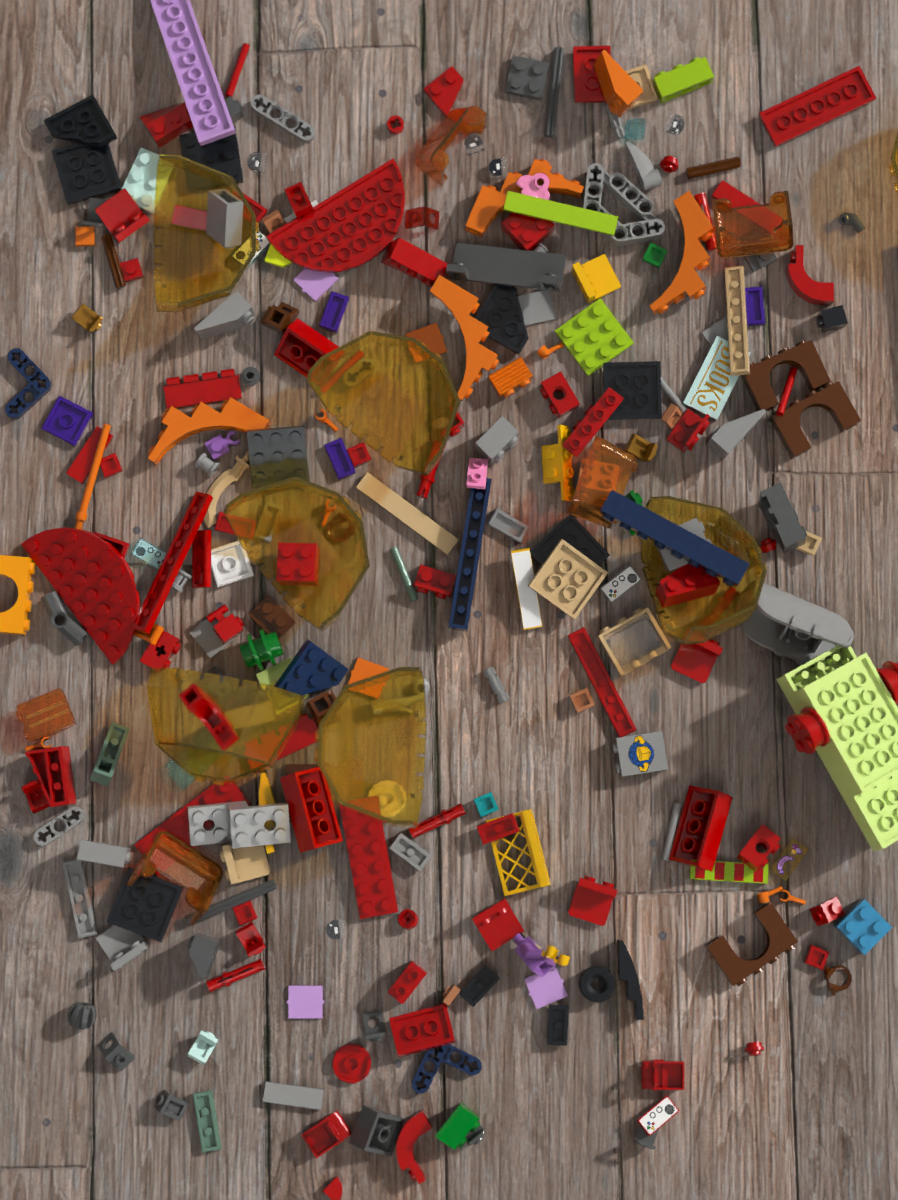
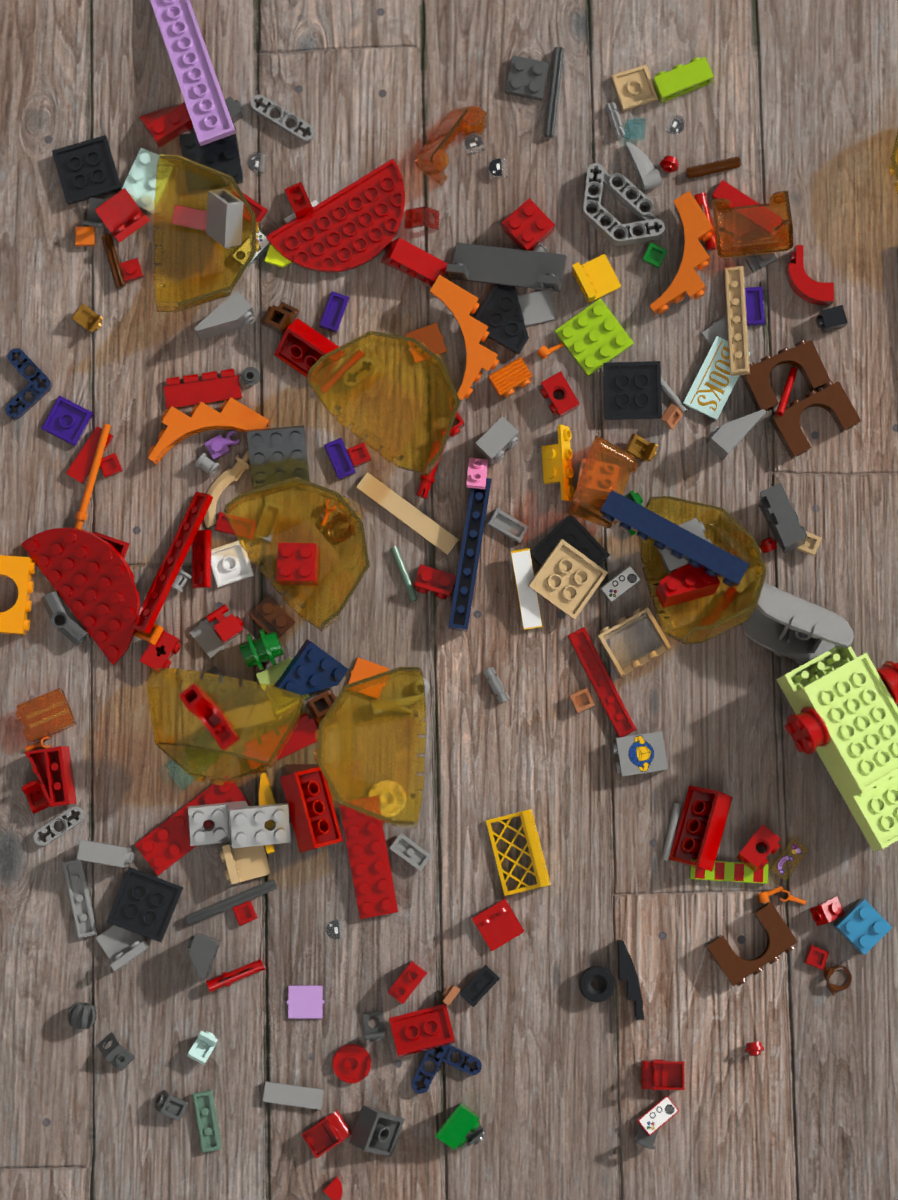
black plate [44,94,117,147] -> none
sand green slope [89,722,130,787] -> none
clear orange windscreen [127,831,223,926] -> none
clear light blue tile [130,538,166,570] -> none
red piece [225,43,250,98] -> none
red bracket [235,922,266,957] -> none
nougat plate [261,210,286,234] -> none
lavender piece [293,268,339,302] -> none
orange hand [315,409,338,432] -> none
red bush [387,115,404,135] -> none
red arch [396,1109,432,1184] -> none
red tile [398,909,418,930] -> none
red pin [408,803,466,839] -> none
red wing [423,66,464,118] -> none
orange arch [465,159,584,238] -> none
teal plate [473,792,499,817] -> none
red plate [477,813,520,845] -> none
lime tile [503,191,618,236] -> none
medium lavender torso [513,933,570,977] -> none
bright pink plate [516,173,550,200] -> none
lavender piece [524,966,568,1009] -> none
black plate [547,1004,569,1046] -> none
red bracket [563,387,624,457] -> none
red bracket [568,875,617,926] -> none
red plate [573,46,611,103] -> none
orange slope [594,49,644,118] -> none
red bracket [666,409,710,453] -> none
red bracket [671,631,723,684] -> none
red plate [758,65,876,148] -> none
dark grey arm [839,213,866,233] -> none

